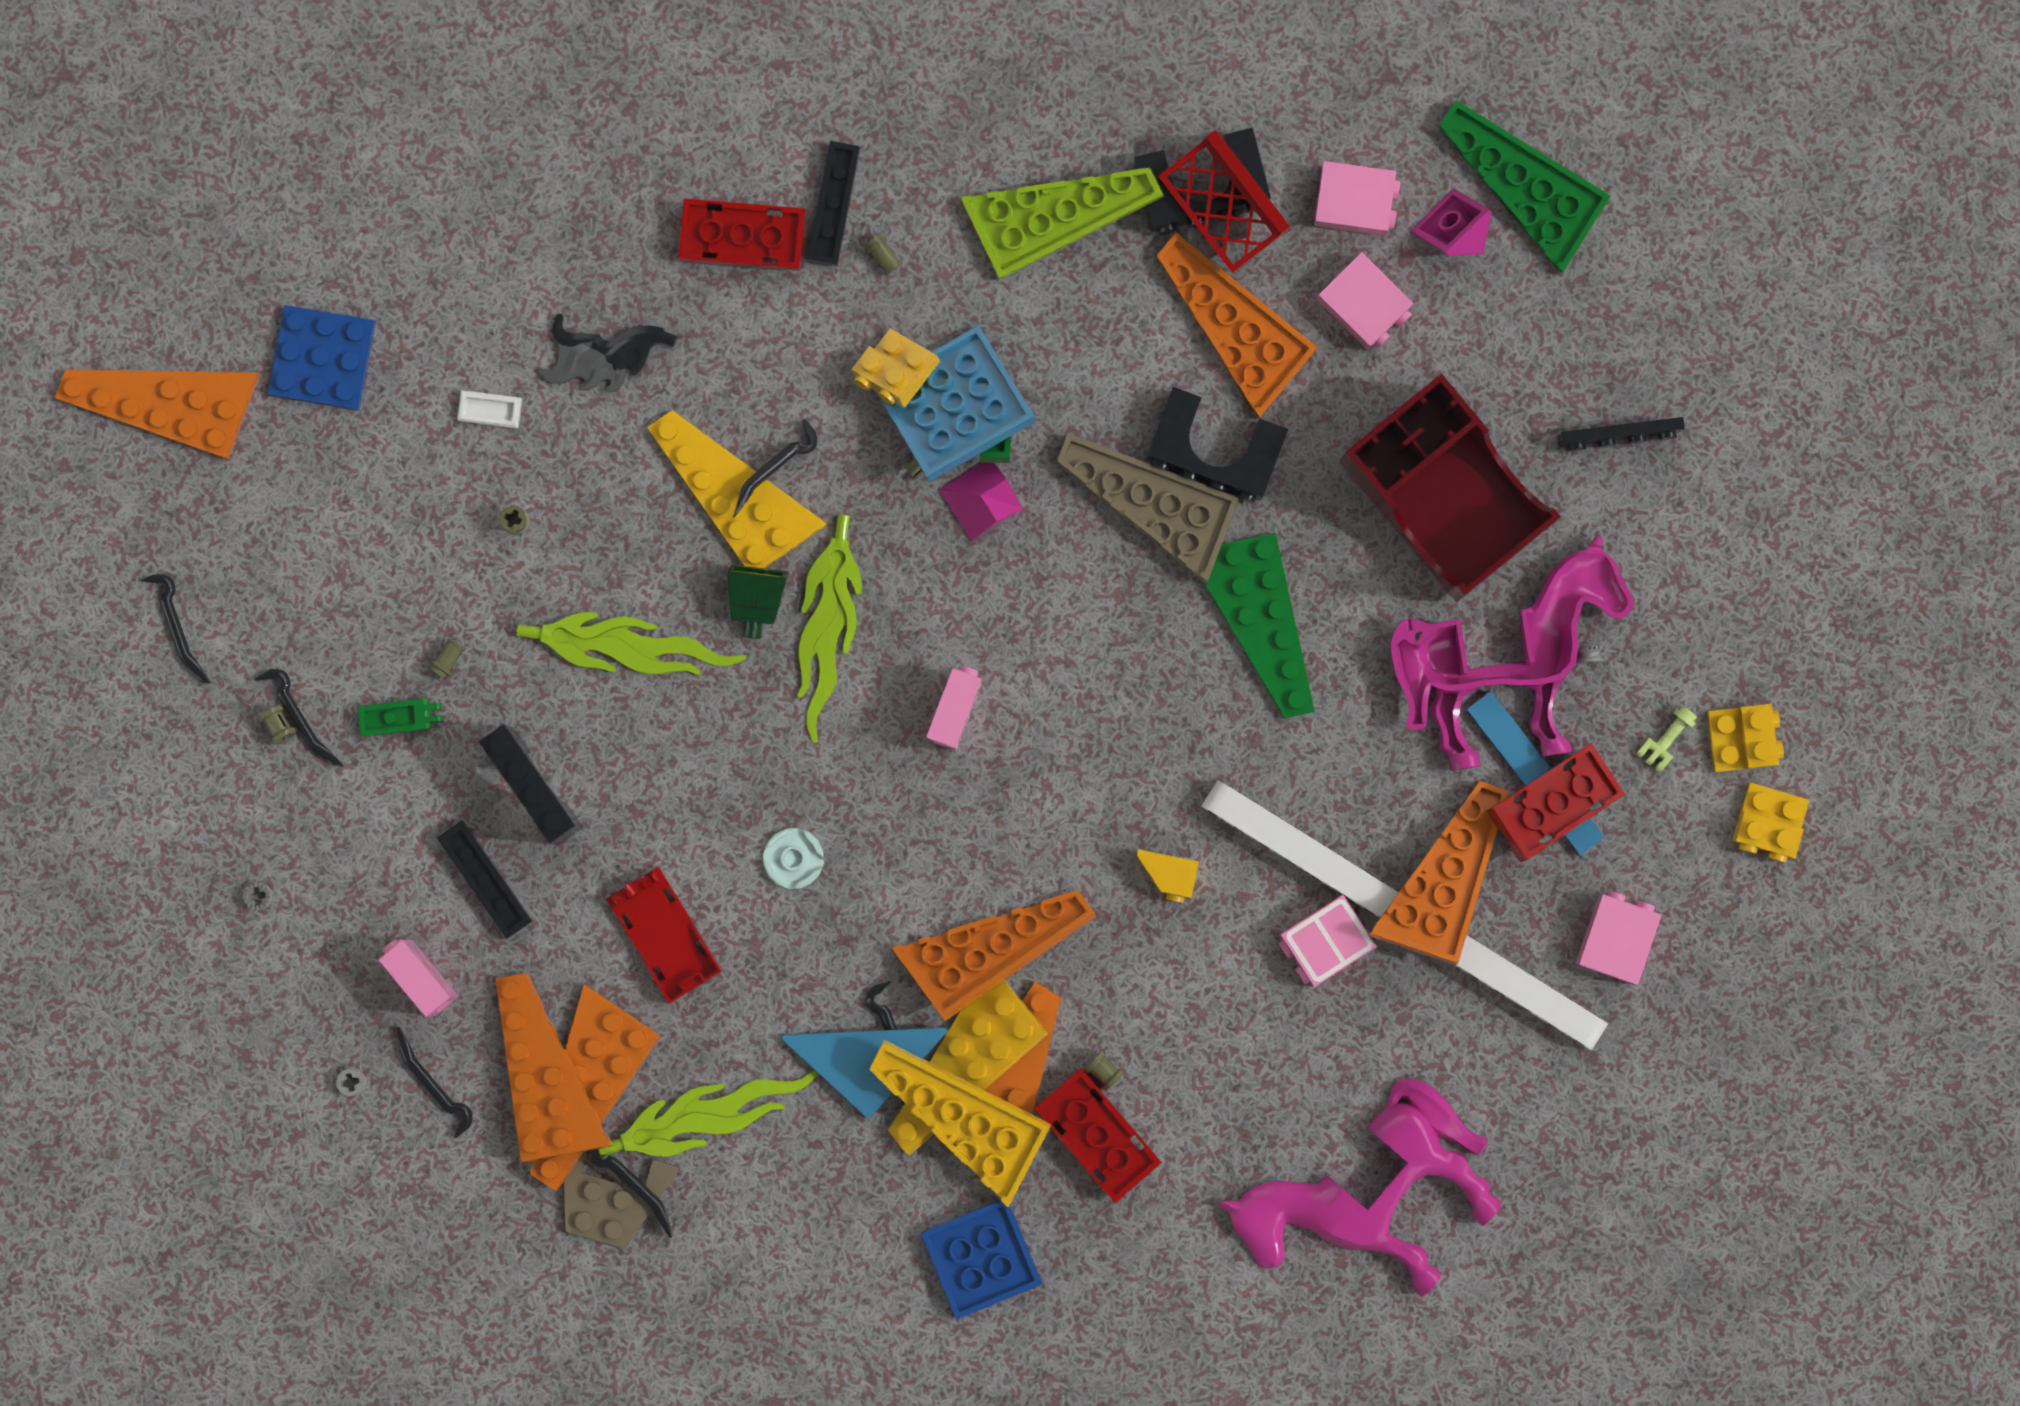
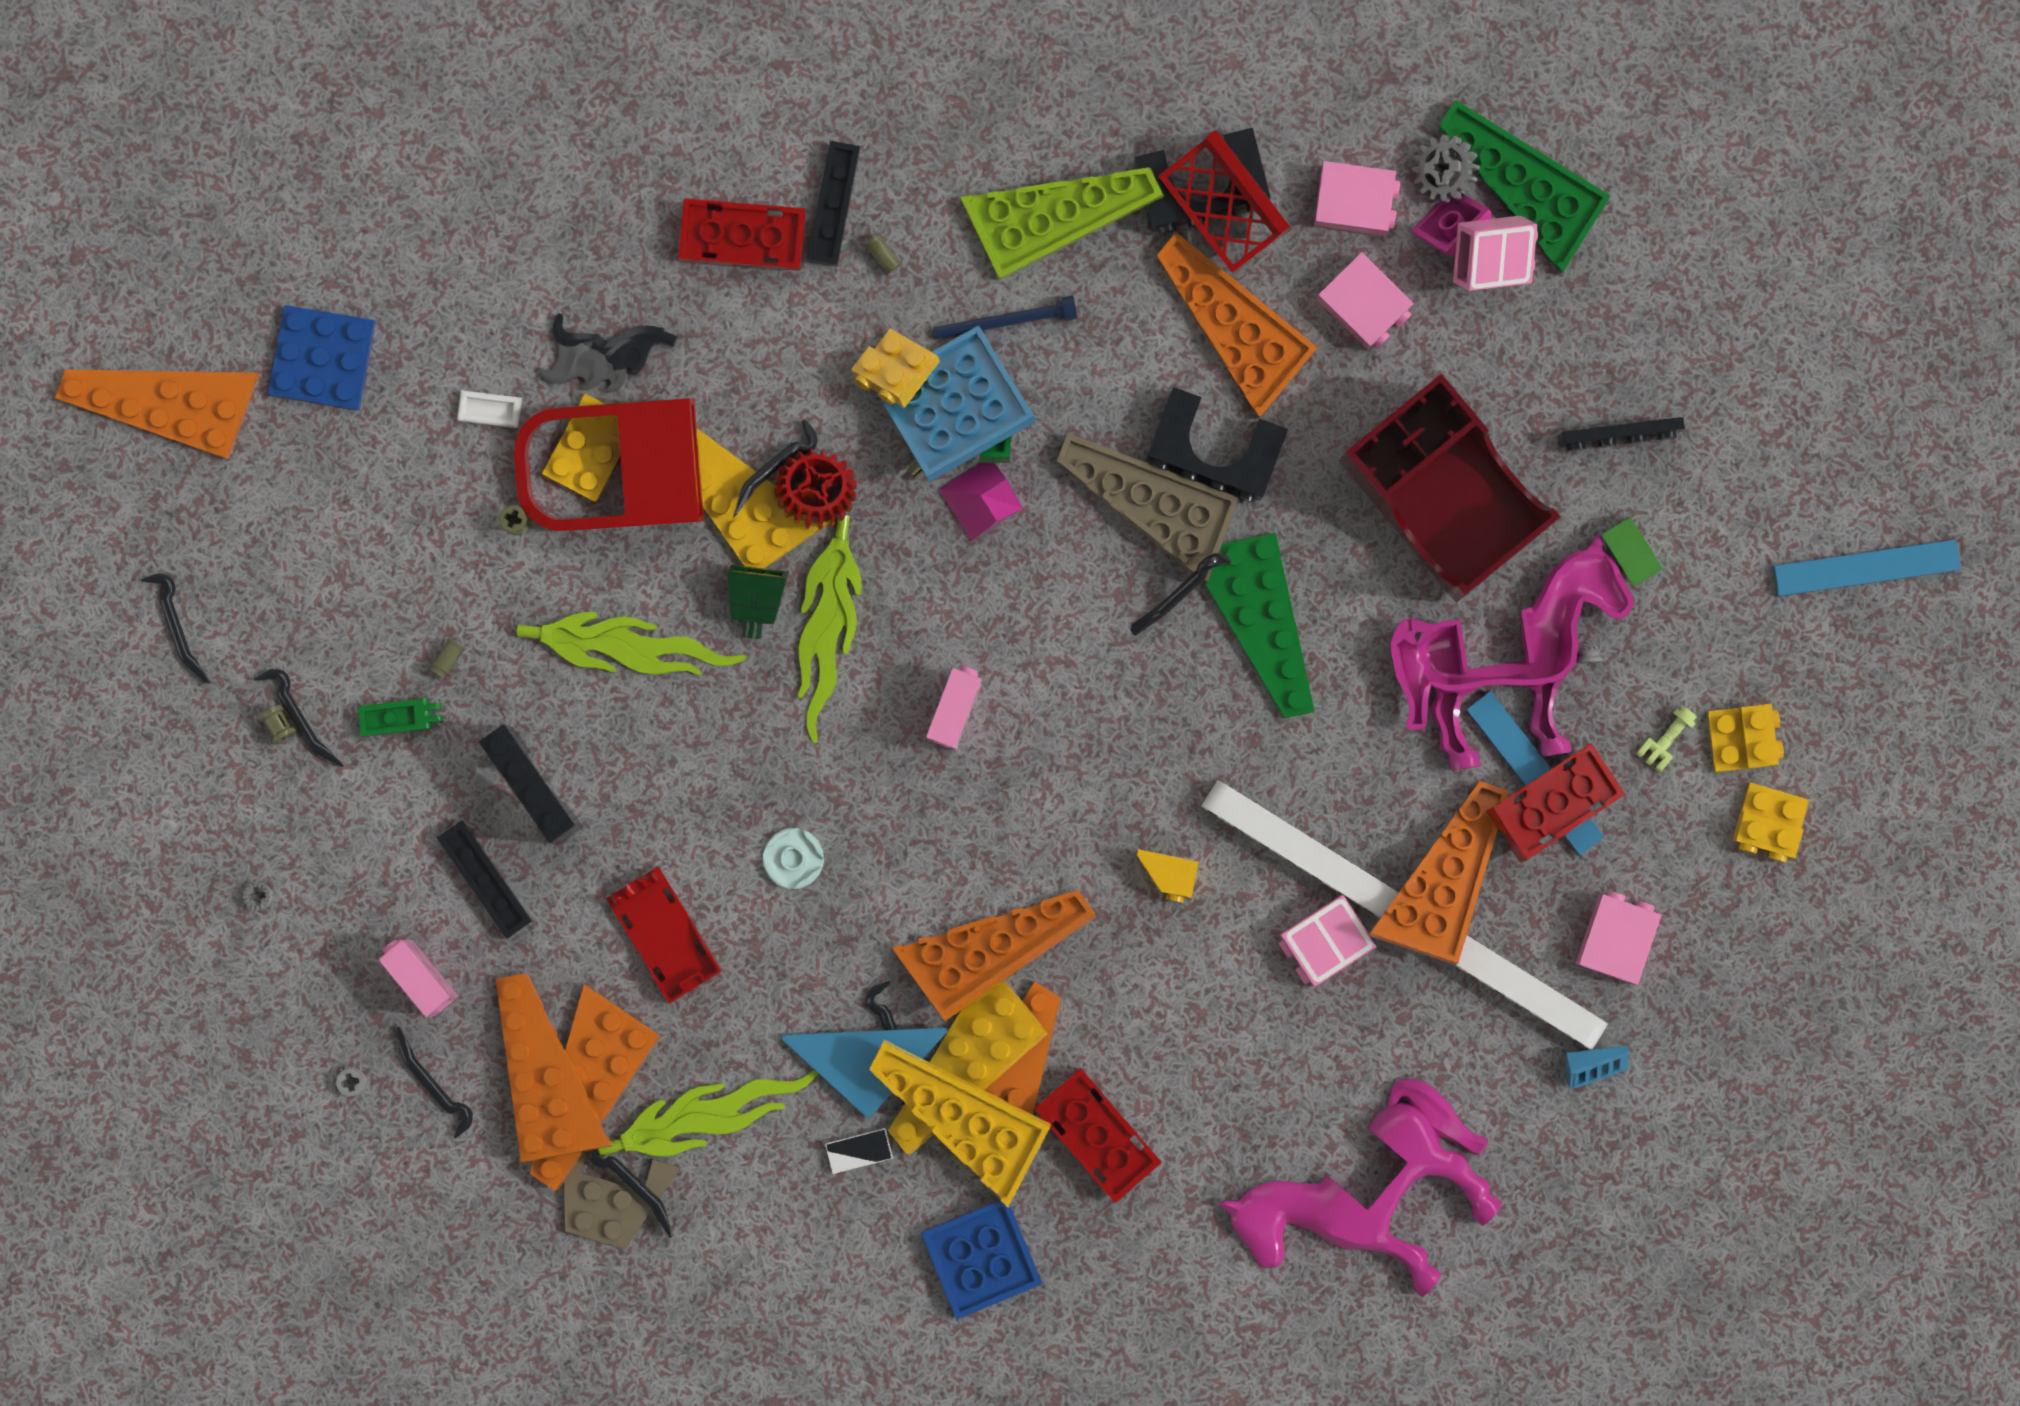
olive bush [1084,1050,1125,1091] -> none
none -> red window [514,398,704,531]
none -> yellow plate [542,394,621,503]
none -> red gear [774,448,857,530]
none -> black tile [825,1128,893,1174]
none -> dark blue piece [932,295,1078,339]
none -> black piece [1130,553,1231,636]
none -> light grey gear [1412,135,1480,202]
none -> bright pink brick [1453,216,1538,291]
none -> dark azure slope [1565,1046,1629,1089]
none -> bright green hinge [1602,517,1663,587]
none -> dark azure tile [1773,540,1961,597]

